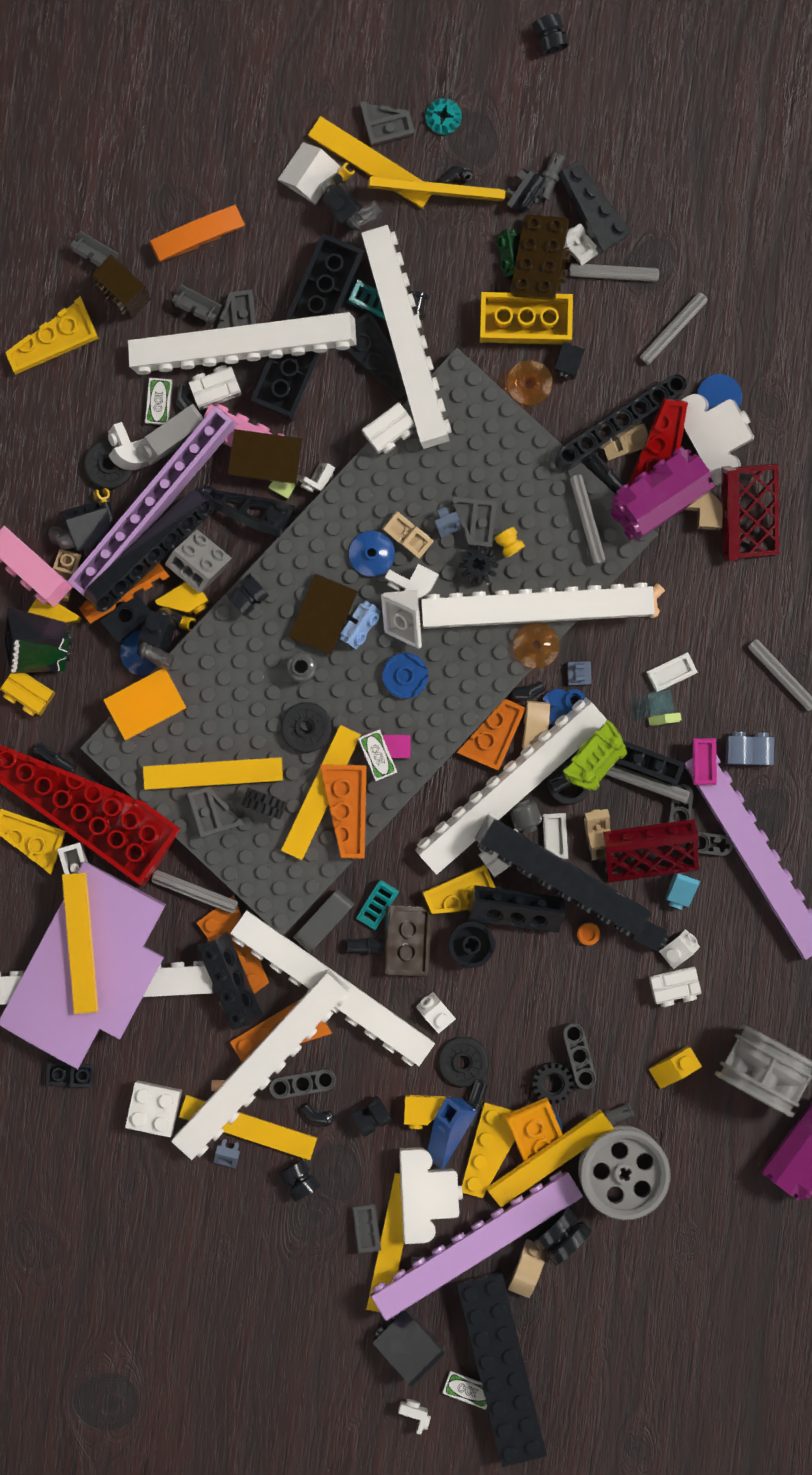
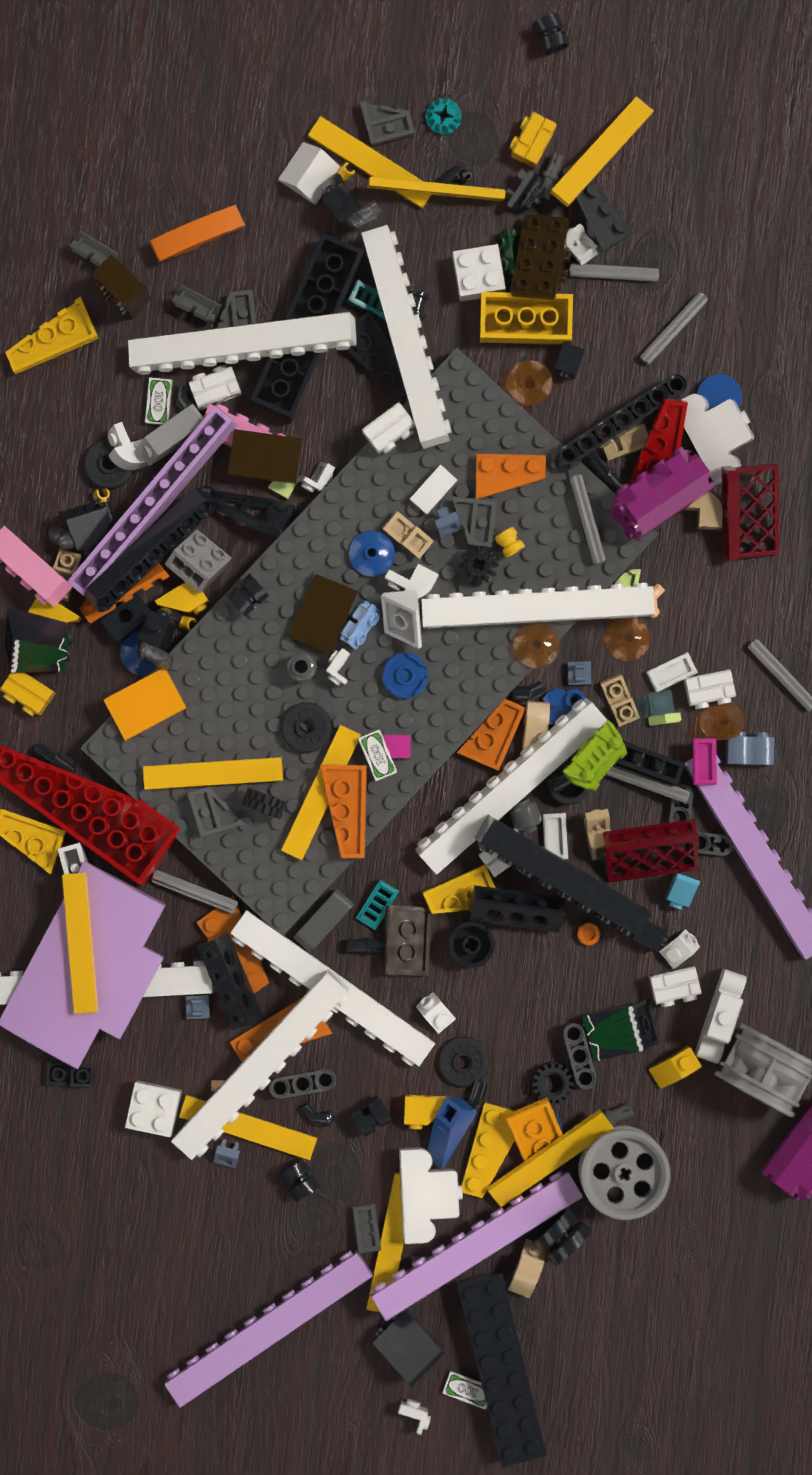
none -> lavender brick [164,1250,373,1407]
none -> sand blue tile [186,995,210,1019]
none -> white bracket [326,648,350,686]
none -> white tile [410,465,458,515]
none -> white brick [453,244,505,302]
none -> orange wing [476,454,546,499]
none -> yellow brick [509,112,557,168]
none -> yellow tile [550,96,653,207]
none -> slope [582,999,660,1061]
none -> tan slope [600,673,640,727]
none -> clear orange dish [605,617,650,661]
none -> yellowish green tile [615,569,641,588]
none -> white brick [684,670,736,710]
none -> white brick [694,968,747,1064]
none -> clear orange dish [700,702,746,740]

